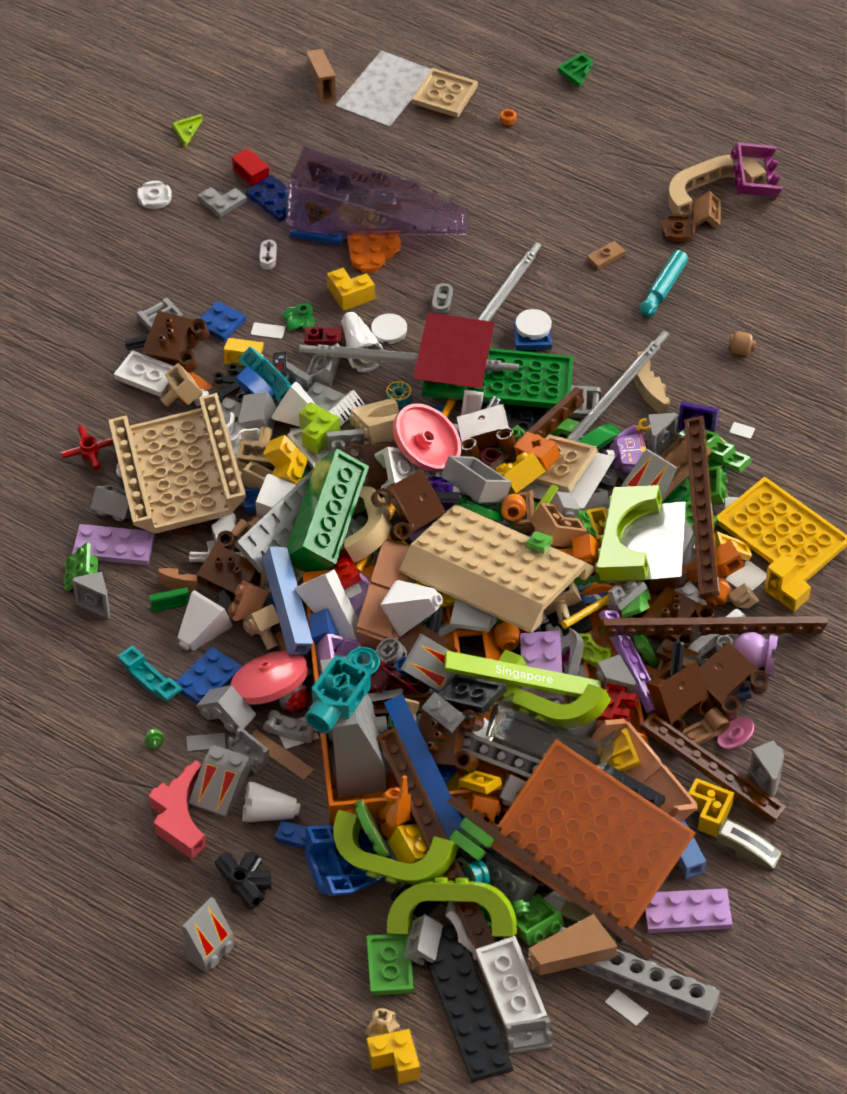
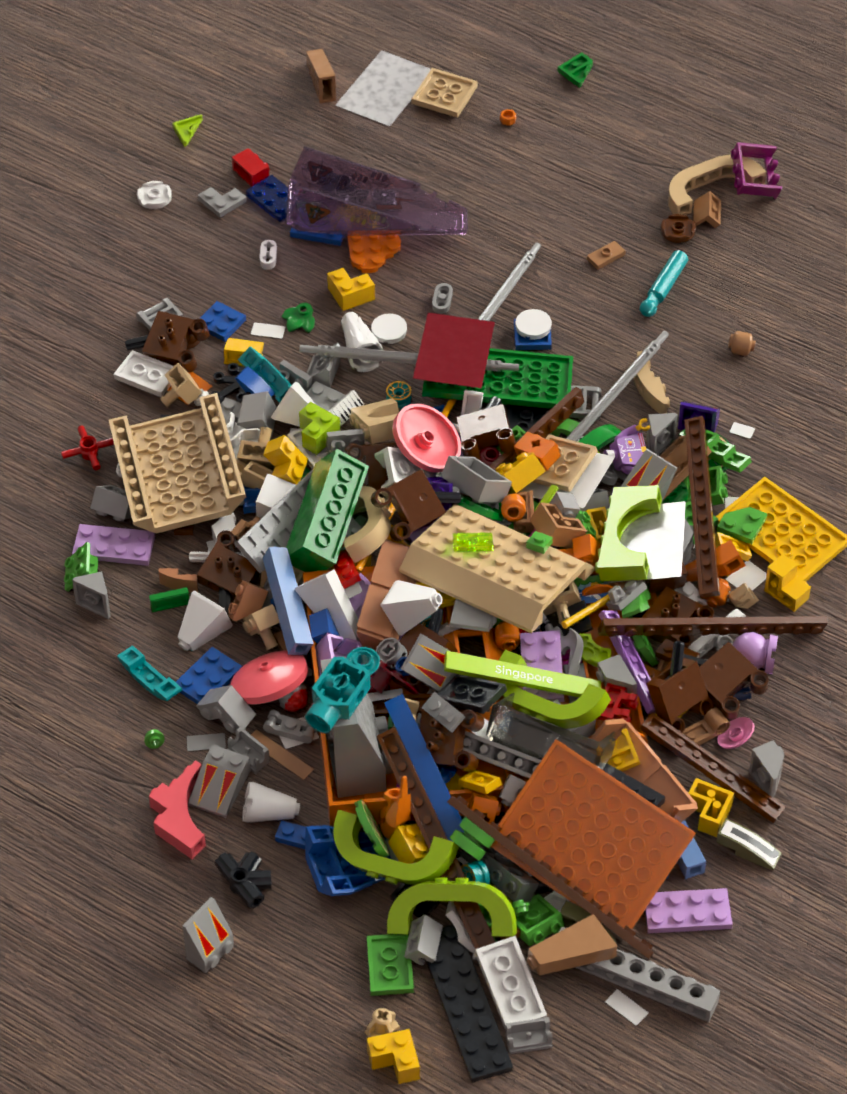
sticker [273,352,287,373] -> none
dark red slope [304,327,342,347] -> none
none -> clear neon green plate [452,532,493,552]
none -> bright green plate [717,507,767,545]

